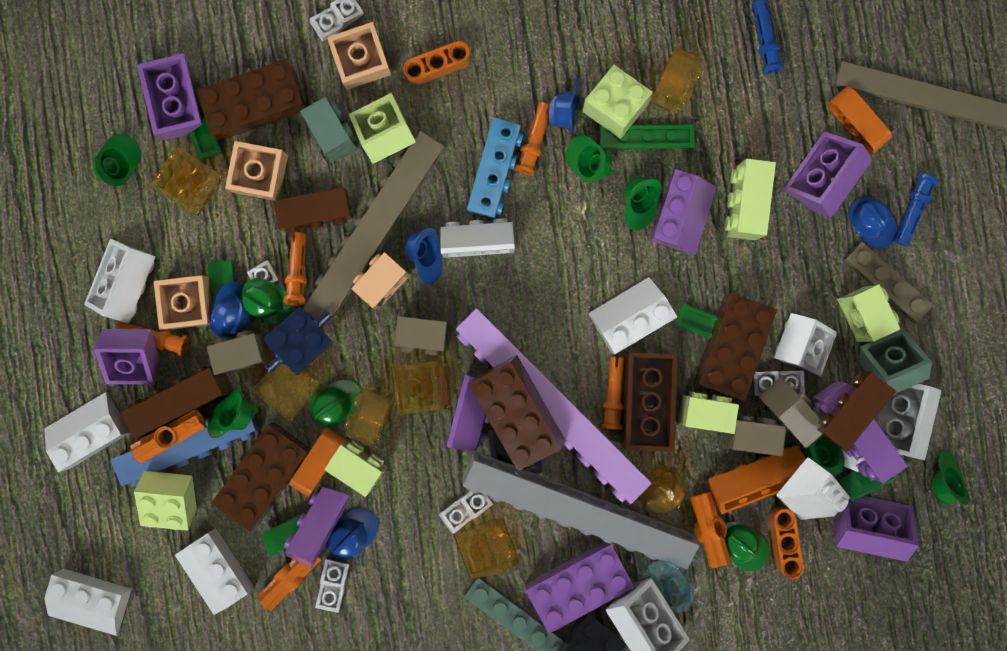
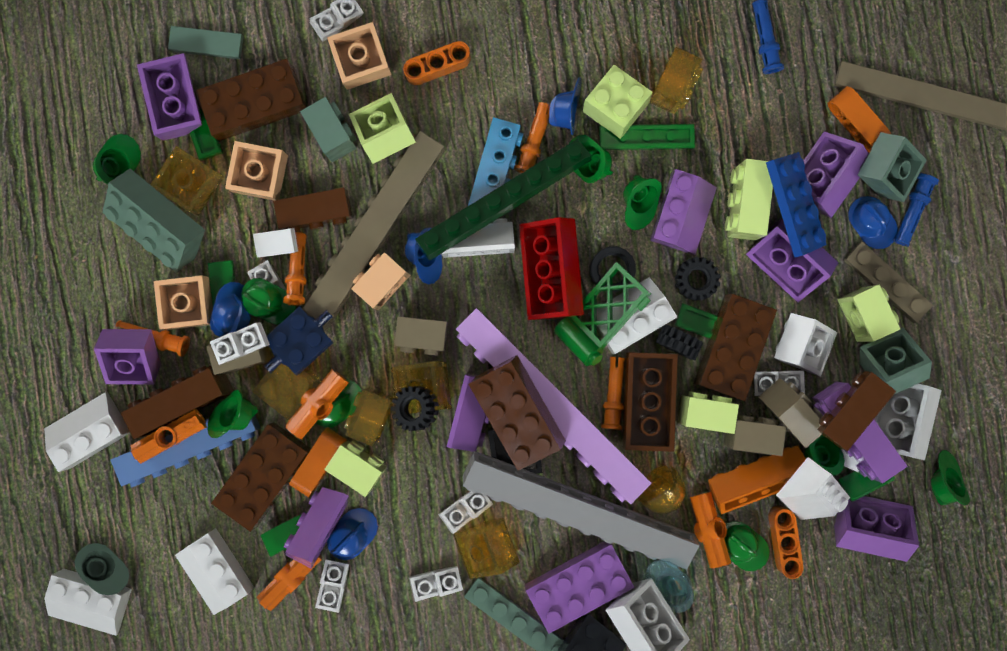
white slope [84,239,155,324] -> none
yellowish green brick [134,471,197,531] -> none
none -> sand green piece [75,543,129,595]
none -> sand green brick [102,169,205,273]
none -> sand green tile [168,26,243,60]
none -> white slope [210,322,270,365]
none -> white slope [253,228,298,257]
none -> orange piece [285,369,349,440]
none -> black tyre [391,386,439,431]
none -> white slope [409,566,463,602]
none -> dark green plate [415,139,592,261]
none -> red brick [519,217,584,320]
none -> green piece [554,262,652,366]
none -> black tyre [590,246,636,292]
none -> black tyre [656,325,704,361]
none -> black tyre [674,257,721,301]
none -> medium lavender slope [746,217,839,302]
none -> blue plate [766,152,827,258]
none -> sand green brick [858,132,927,202]

